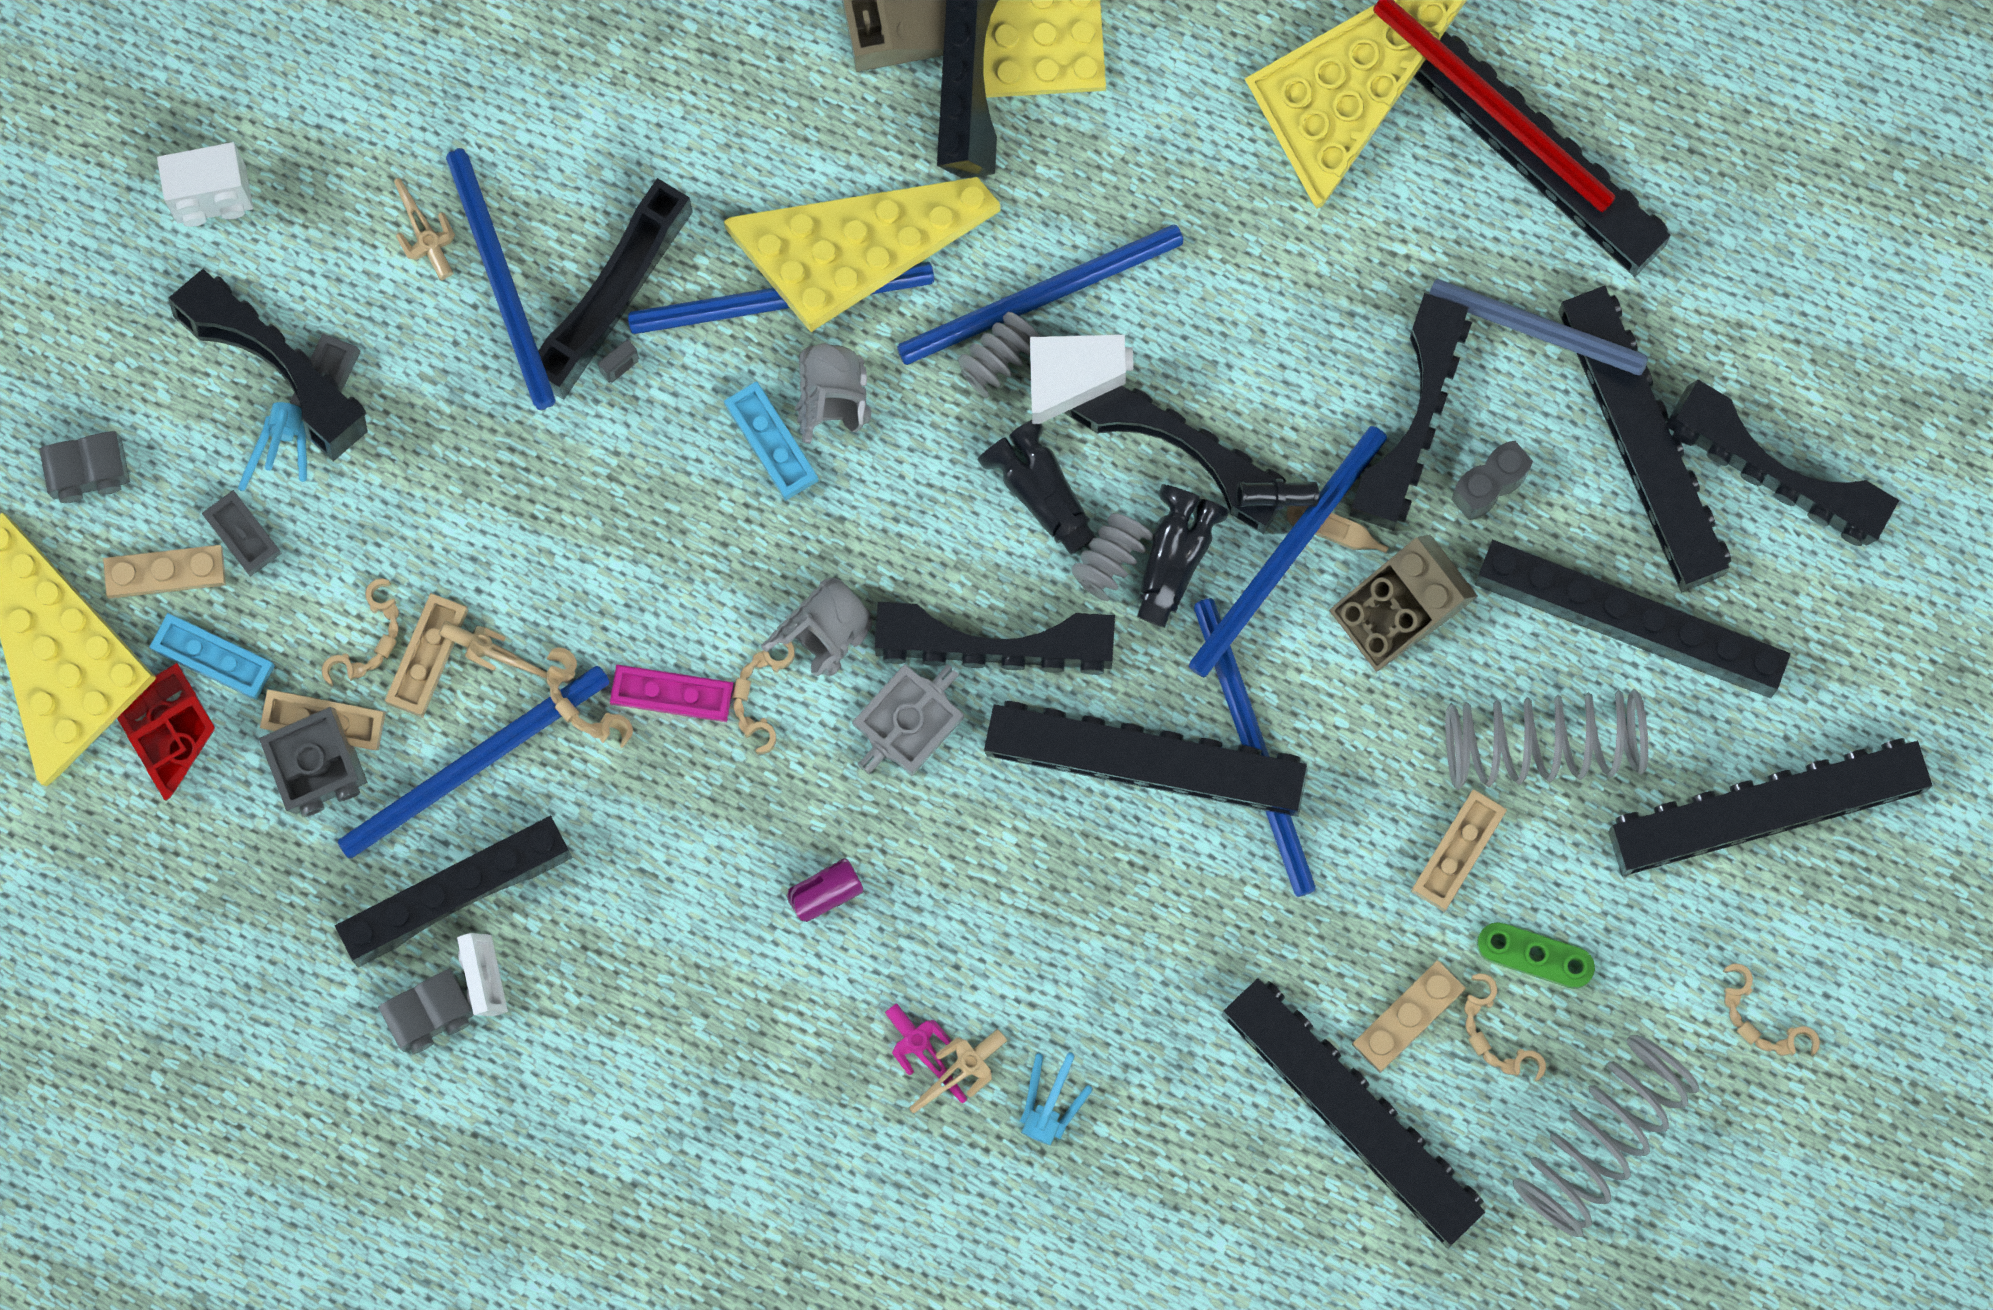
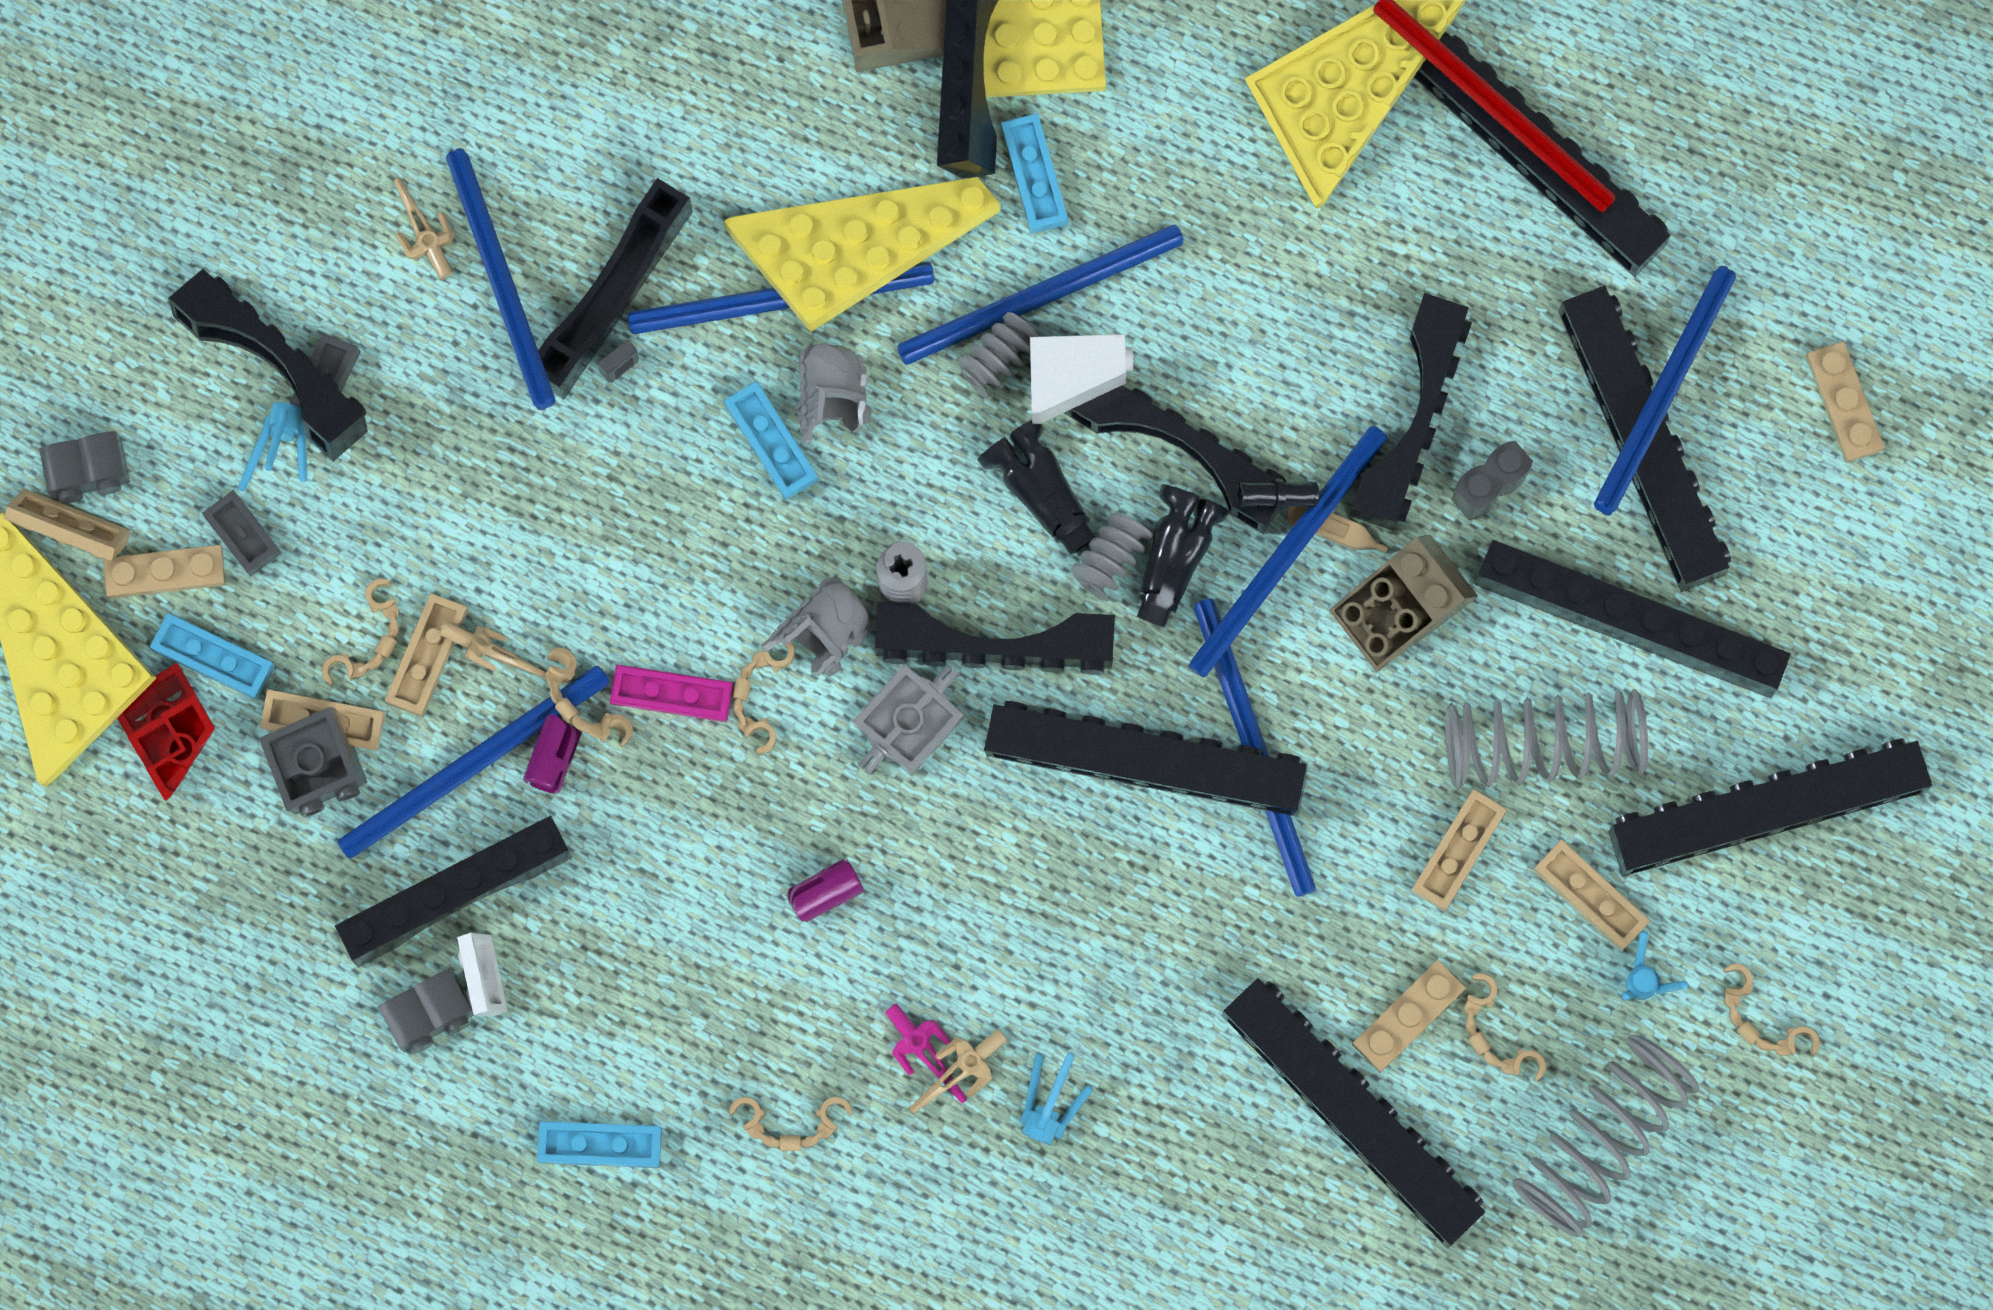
white brick [157,142,253,227] -> none
sand blue axle [1430,279,1648,375] -> none
bright green plate [1477,922,1595,989] -> none
black arch [1665,379,1899,546] -> none
none -> tan plate [4,488,131,561]
none -> magenta arm [523,714,582,794]
none -> medium azure plate [537,1121,662,1168]
none -> tan piece [729,1097,852,1151]
none -> light grey piece [876,541,928,604]
none -> medium azure plate [1001,113,1068,234]
none -> tan plate [1533,839,1650,952]
none -> blue axle [1594,266,1736,516]
none -> medium azure plant [1621,931,1689,1001]
none -> tan plate [1806,341,1885,463]

